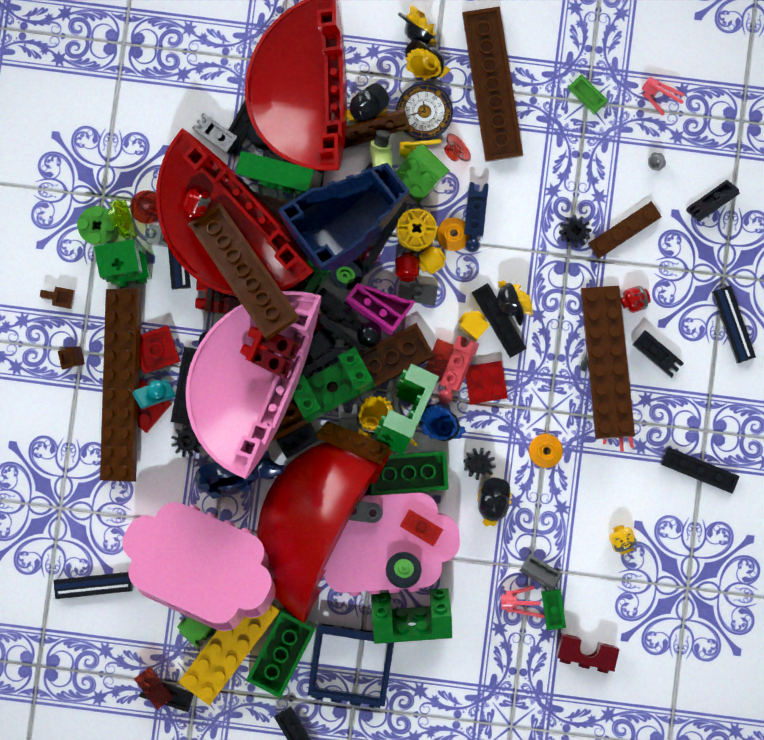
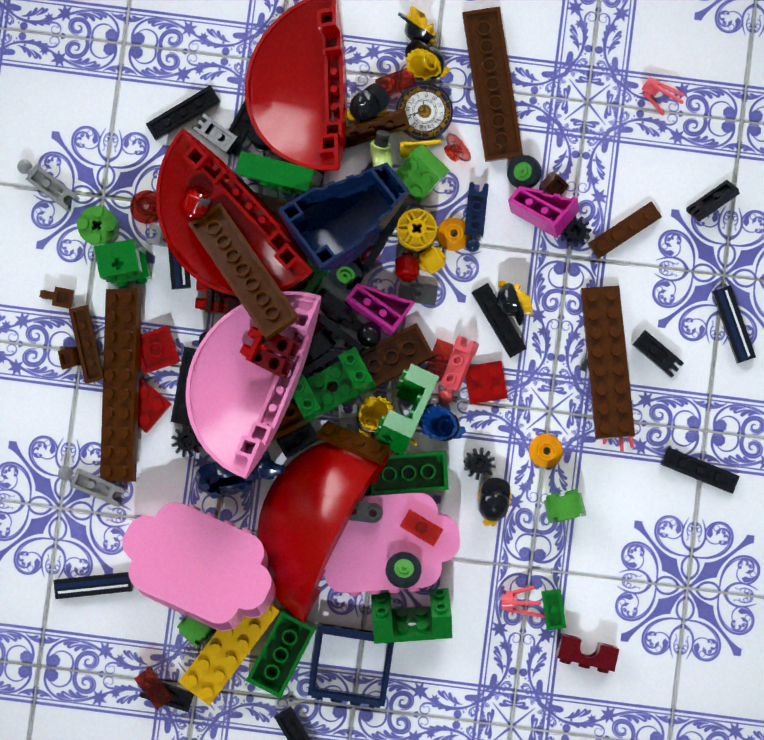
clear neon green tile [108,199,138,238] -> none
teal tile [132,379,176,409] -> none
yellow brick [457,310,490,342] -> none
dark grey plate [519,553,563,591] -> none
bright green tile [567,74,608,115] -> none
yellow head [609,524,637,555] -> none
red head [621,286,651,313] -> none
light grey plate [648,152,666,171] -> none
none -> light grey plate [17,159,80,212]
none -> light grey plate [58,466,127,507]
none -> reddish brown plate [69,305,105,384]
none -> black tile [146,85,221,141]
none -> clear red plate [375,68,417,96]
none -> black wheel [507,155,542,188]
none -> dark pink wedge [508,186,580,238]
none -> reddish brown slope [539,172,569,196]
none -> bright green brick [544,489,587,524]

